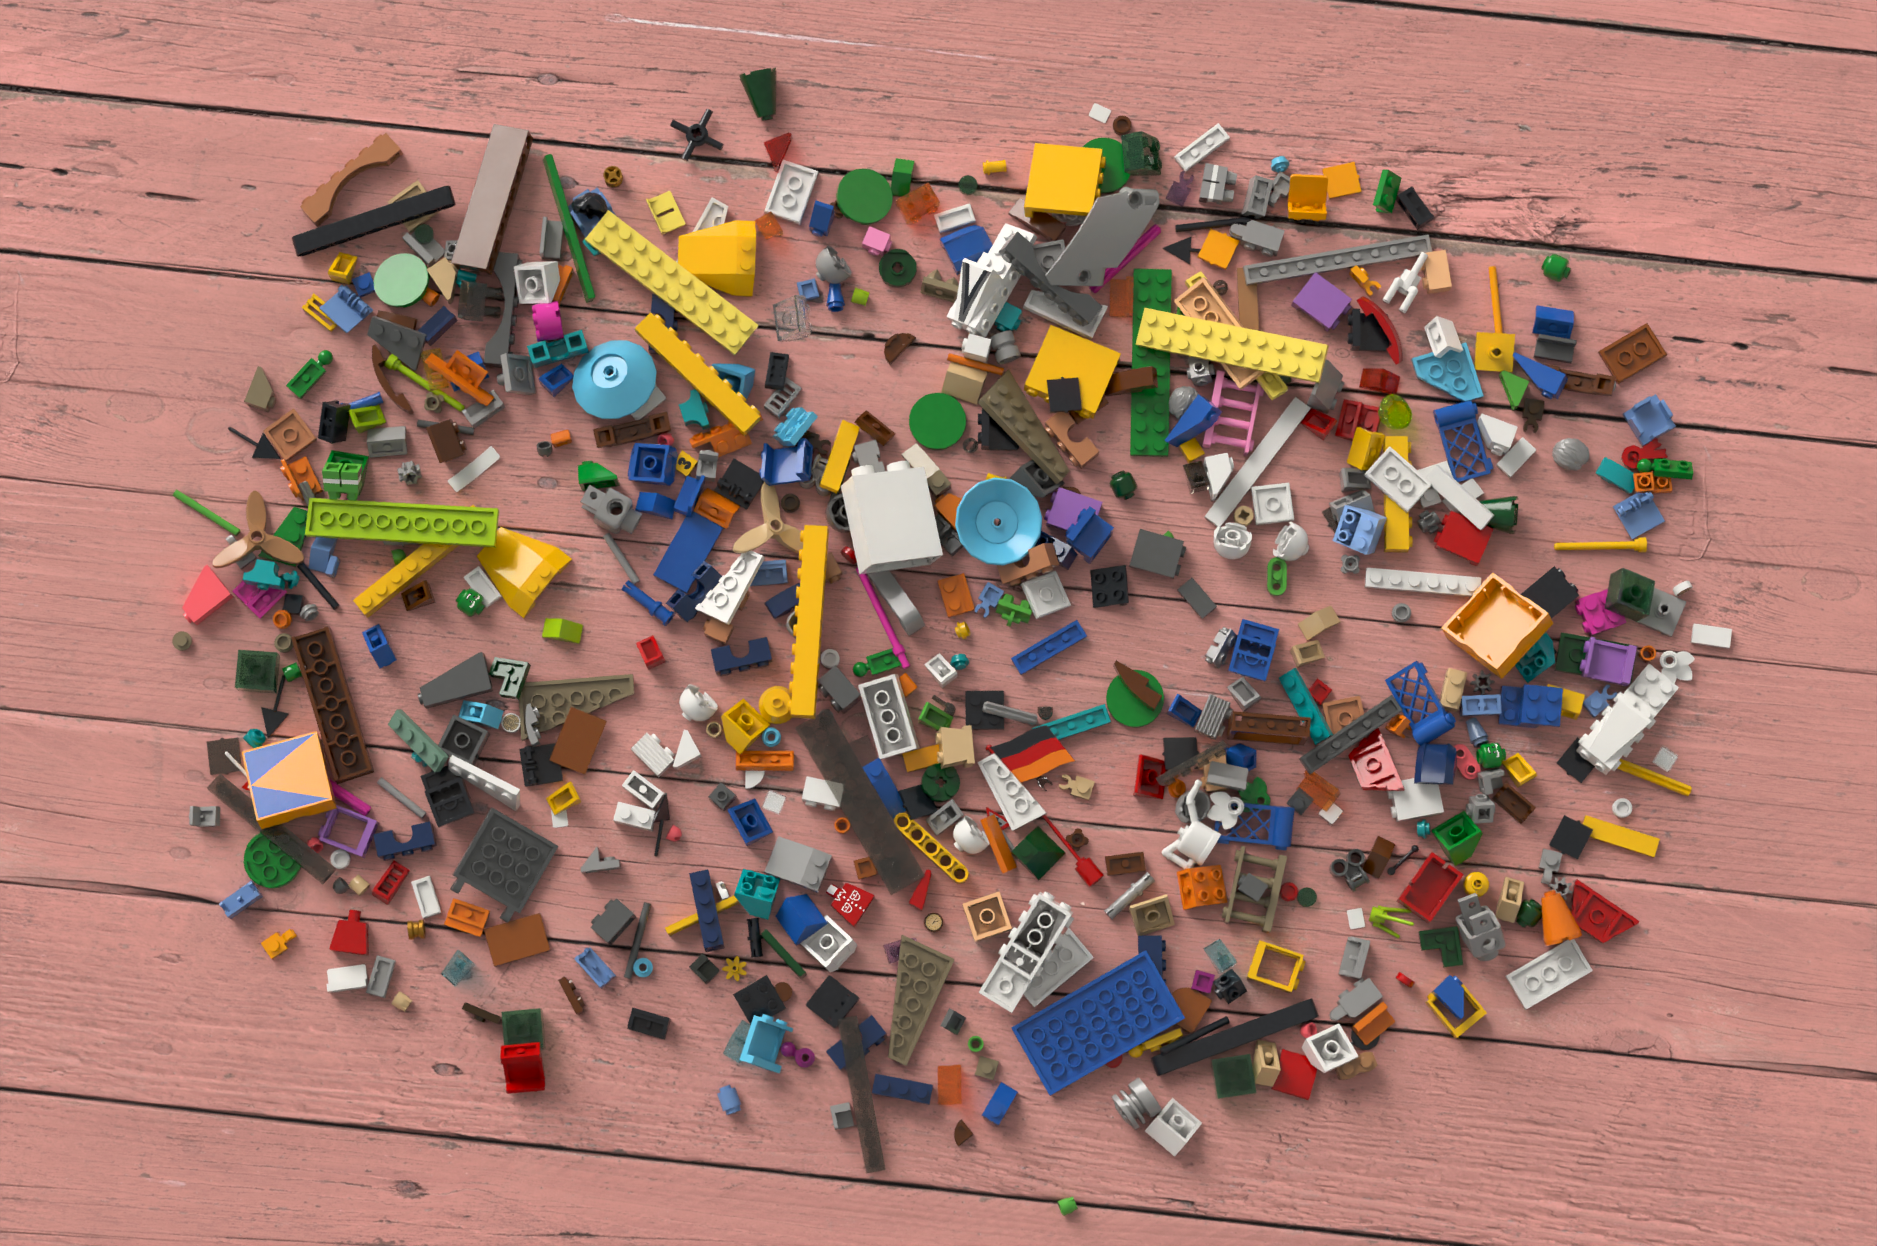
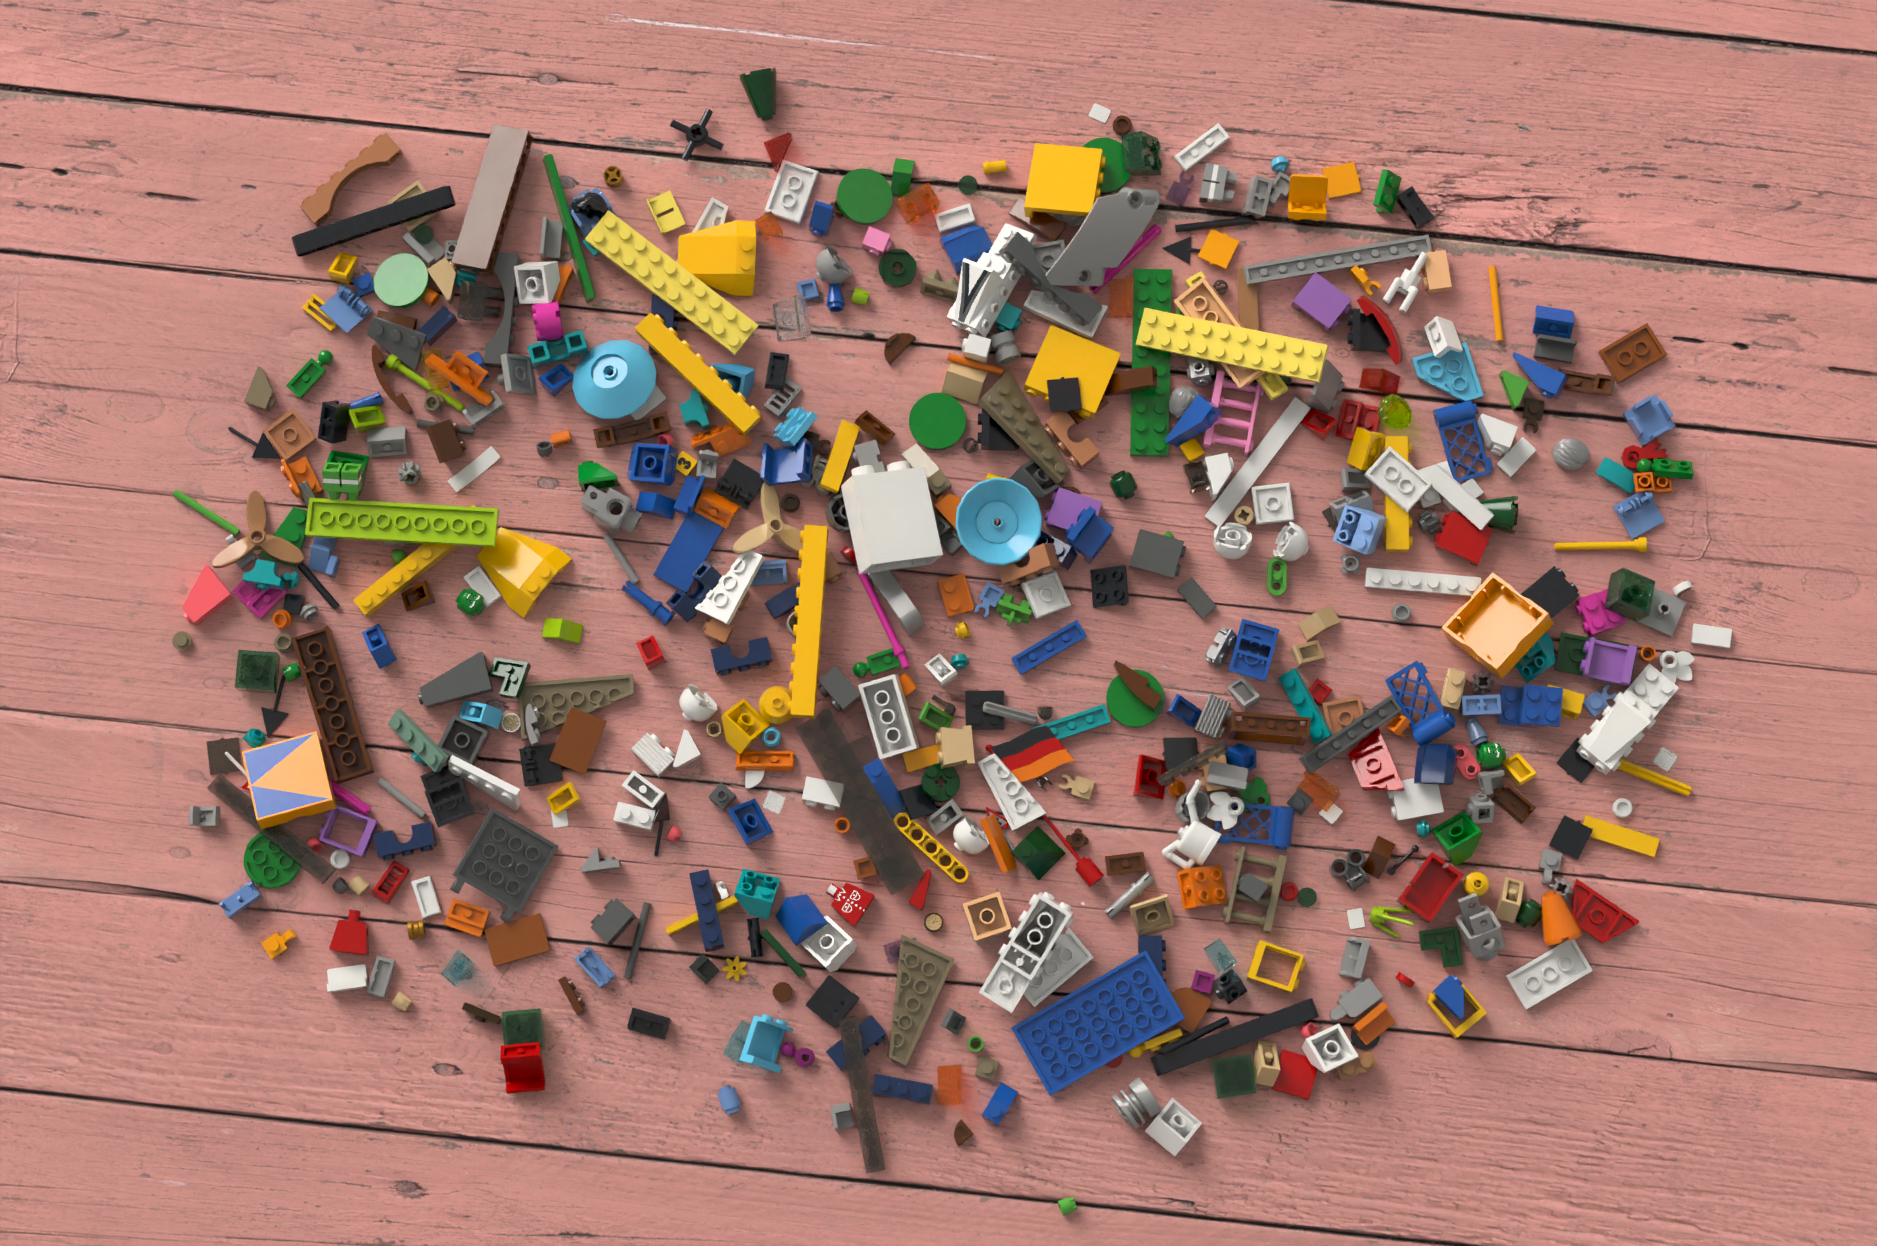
medium azure plate [633,958,653,977] -> none
black hinge [733,975,786,1025] -> none
light grey slope [764,836,832,893] -> none
white tile [820,649,840,669] -> none
light grey hinge [1229,220,1285,257] -> none
yellow tile [1474,332,1515,372] -> none
green head [1541,254,1571,282] -> none

